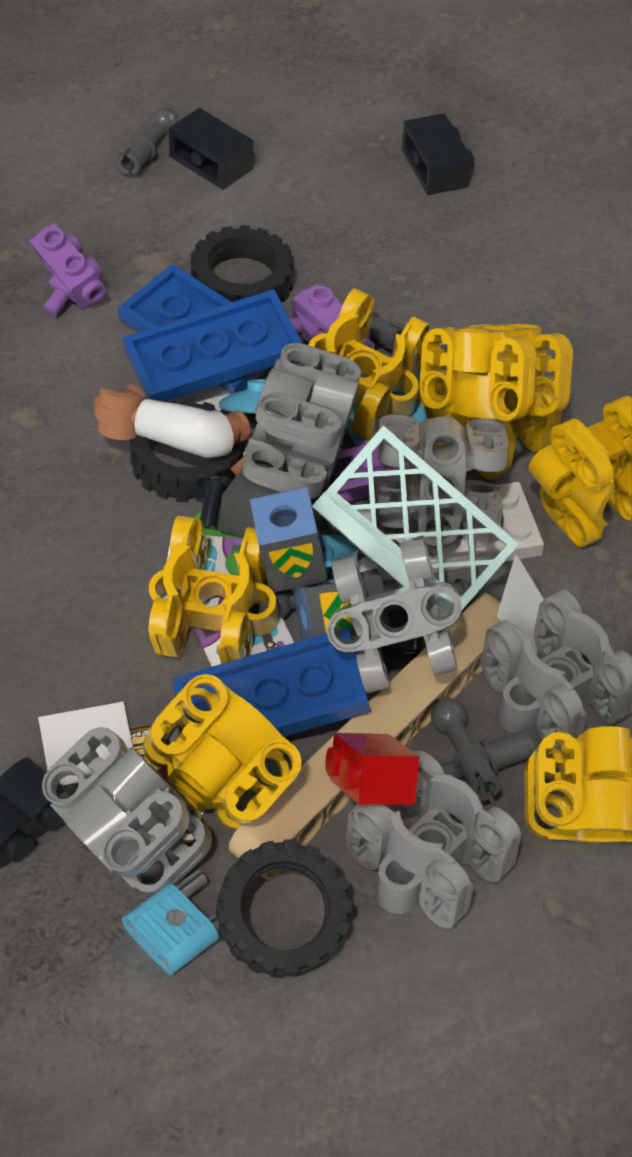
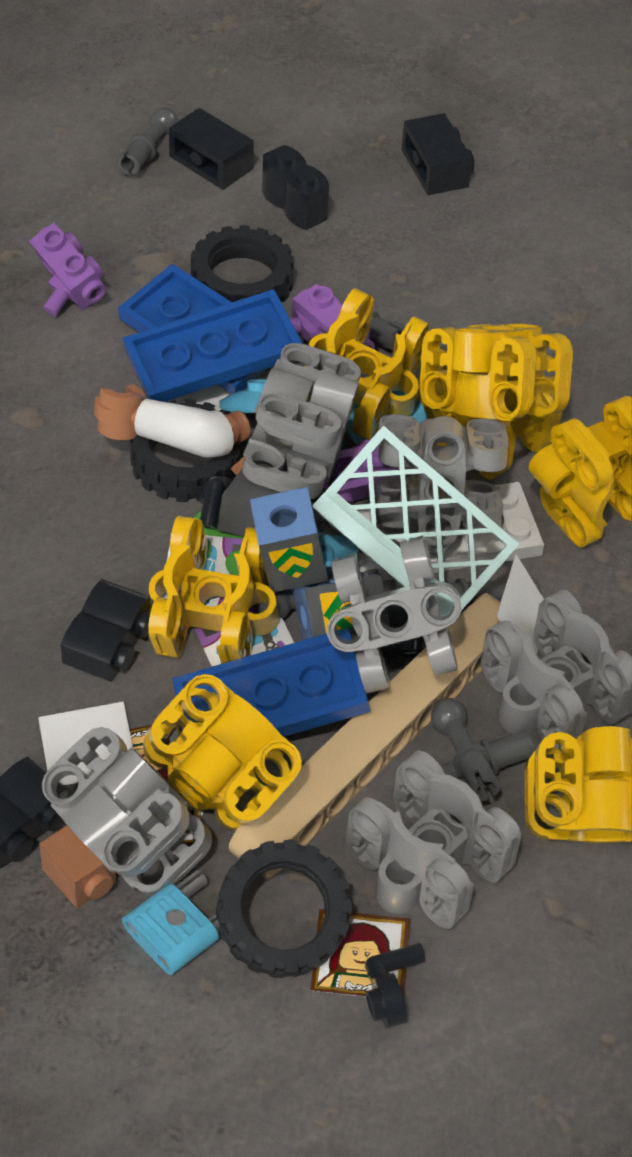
red brick [325,733,420,805] -> none
none -> nougat brick [39,825,116,908]
none -> black brick [60,579,151,681]
none -> black brick [262,145,329,230]
none -> sticker [310,909,411,998]
none -> black plate [365,943,425,1028]

